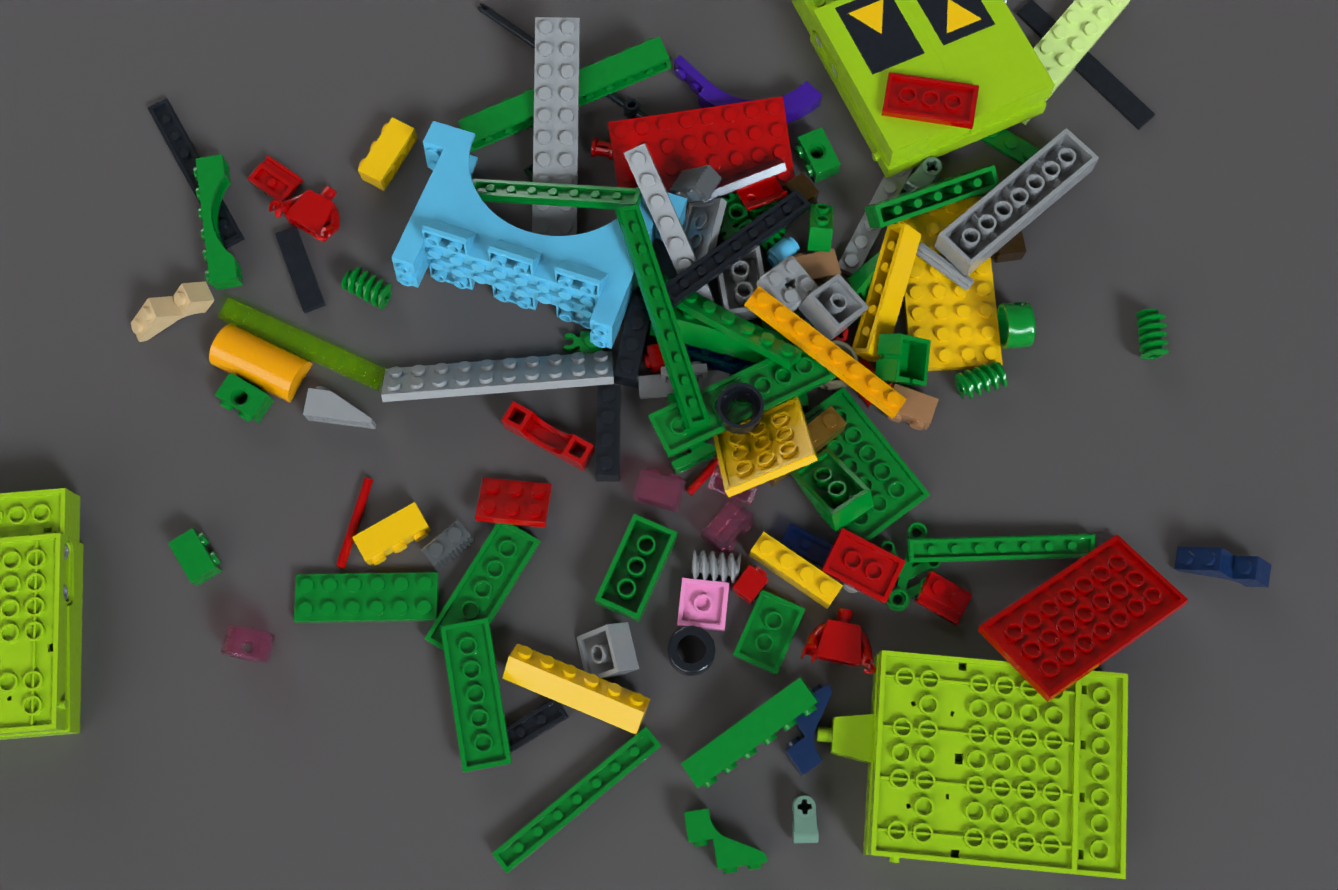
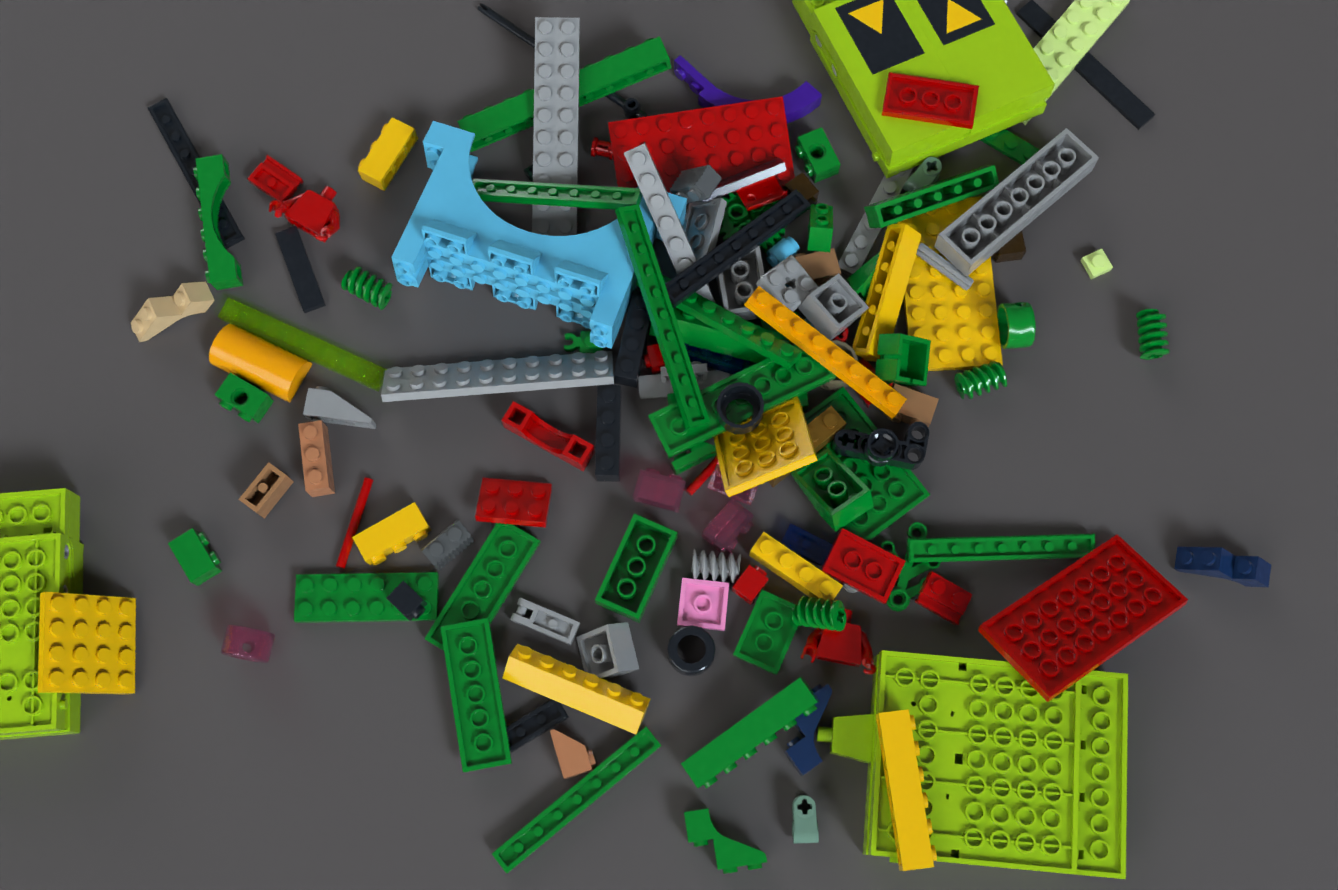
none -> yellow plate [38,592,136,694]
none -> medium nougat brick [238,462,293,519]
none -> nougat brick [298,420,335,497]
none -> black brick [386,581,427,621]
none -> light grey plate [510,598,580,645]
none -> nougat slope [550,729,596,779]
none -> green piece [792,596,847,631]
none -> black beam [832,422,929,470]
none -> black wheel [863,428,899,467]
none -> yellow brick [875,709,937,871]
none -> yellowish green plate [1080,249,1113,279]

